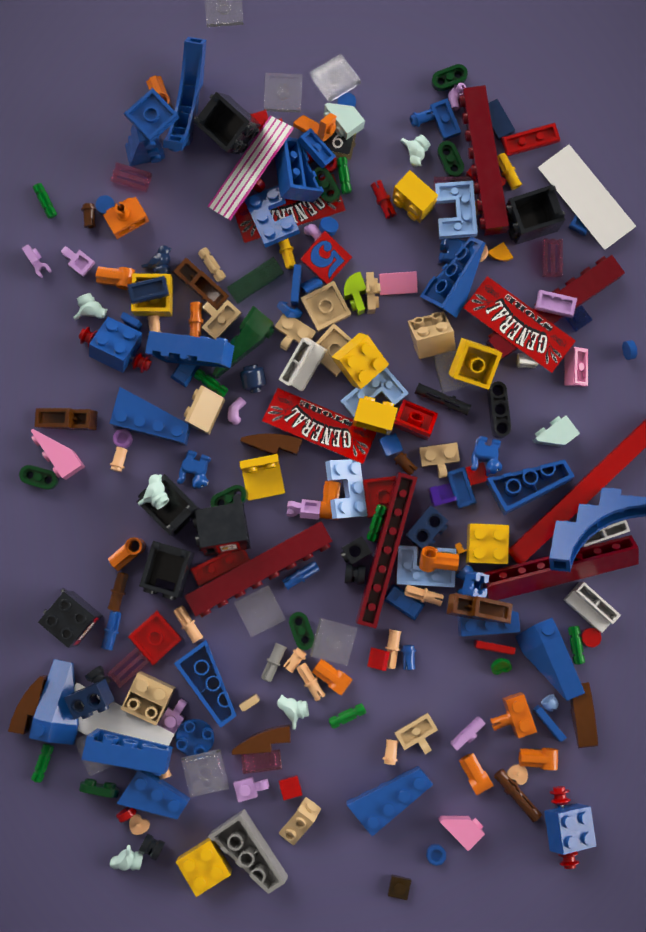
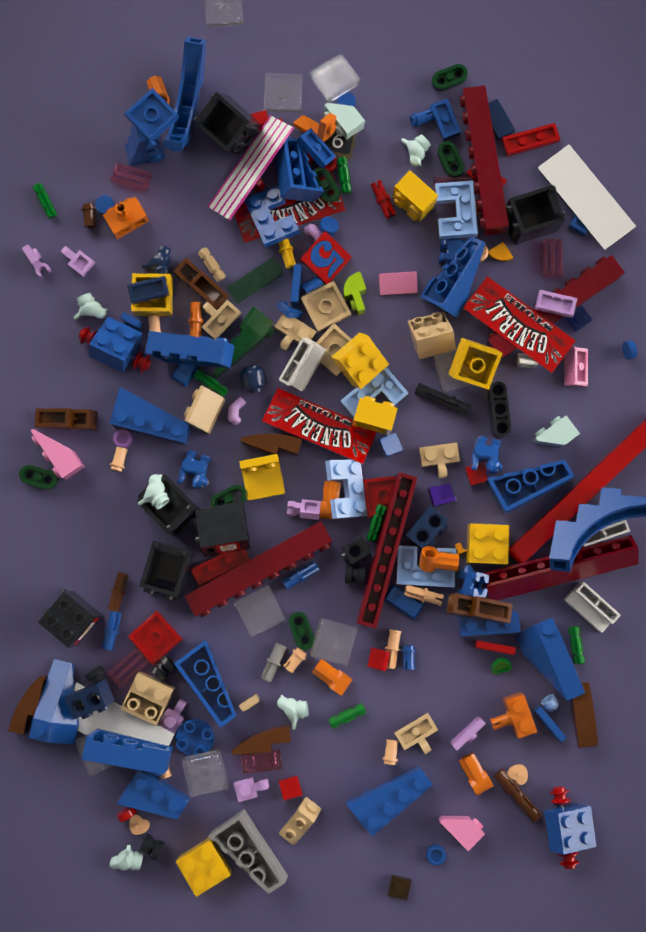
green axle [31,743,54,783] -> none
dark green plate [79,778,119,798] -> none
orange piece [96,266,135,290] -> none
orange piece [108,537,146,571] -> none
light nougat axle [174,606,203,643] -> none
light nougat axle [296,663,326,701] -> none
tan plate [365,272,381,314] -> none
red slope [393,399,438,440] -> none
reddish brown pin [394,452,417,475] -> none
blue tile [447,467,477,509] -> none
lavender arm [448,83,466,111] -> none
yellow axle [497,153,522,190] -> none
orange piece [518,748,559,770] -> none
red tile [581,628,602,648] -> none
none -> black wheel [150,655,177,682]

